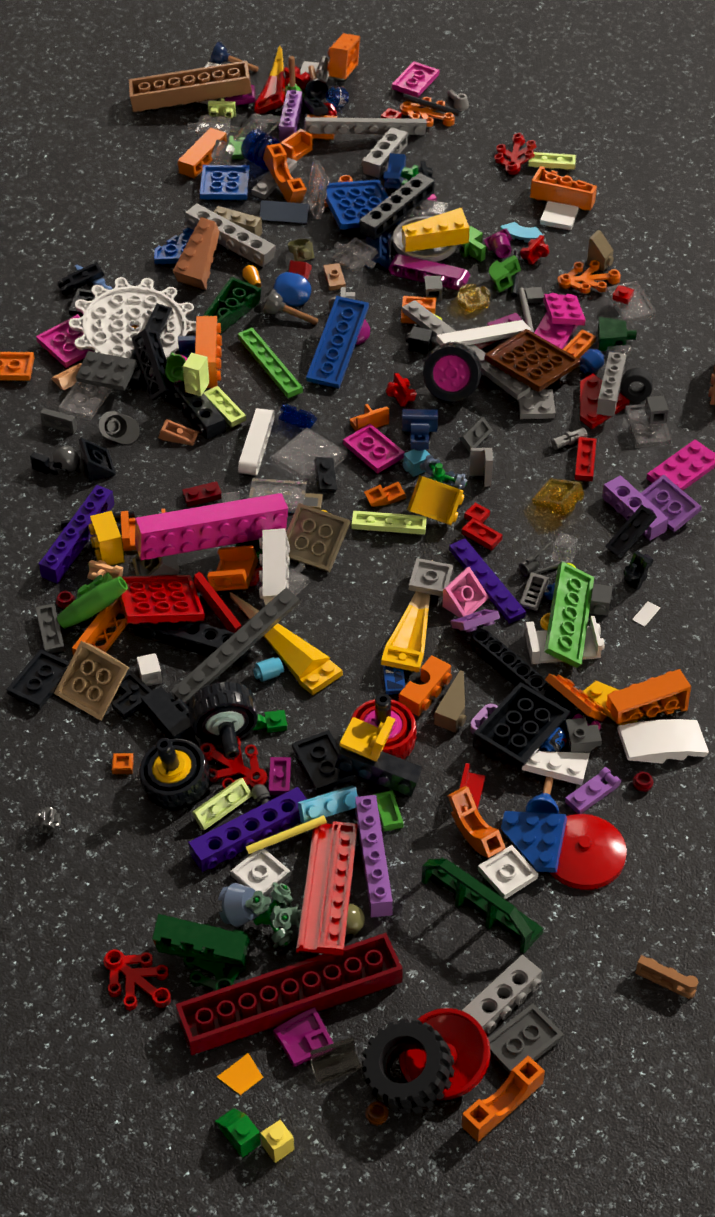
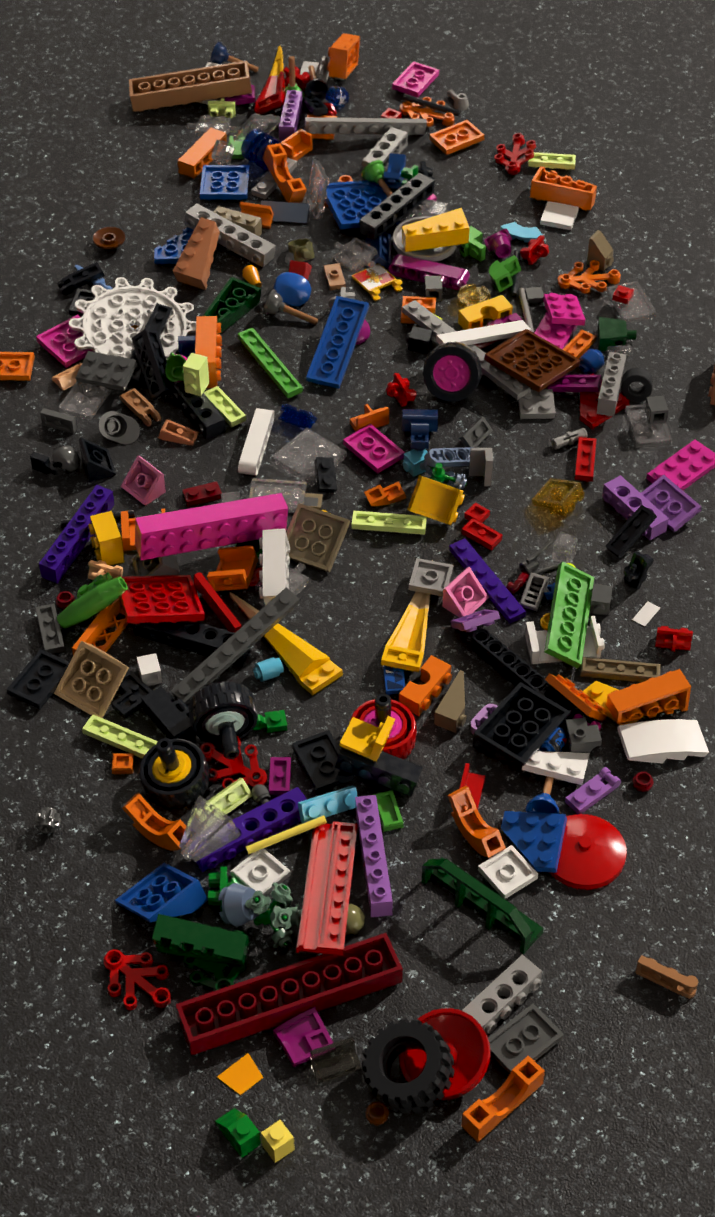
none -> yellowish green plate [82,714,158,758]
none -> reddish brown dish [93,227,125,249]
none -> blue slope [115,863,208,922]
none -> medium nougat hinge [120,388,161,427]
none -> bright pink slope [121,456,166,505]
none -> orange arch [122,793,194,851]
none -> clear slope [179,796,241,862]
none -> green hips [208,867,242,911]
none -> orange panel [240,202,274,229]
none -> flag [352,264,403,301]
none -> bright green piece [361,160,392,197]
none -> sand blue beam [424,447,474,467]
none -> orange plate [429,120,485,155]
none -> yellow arch [458,295,513,330]
none -> dark red arm [506,571,529,594]
none -> magenta plate [547,375,602,392]
none -> dark tan tile [581,657,661,682]
none -> red hips [655,626,693,652]

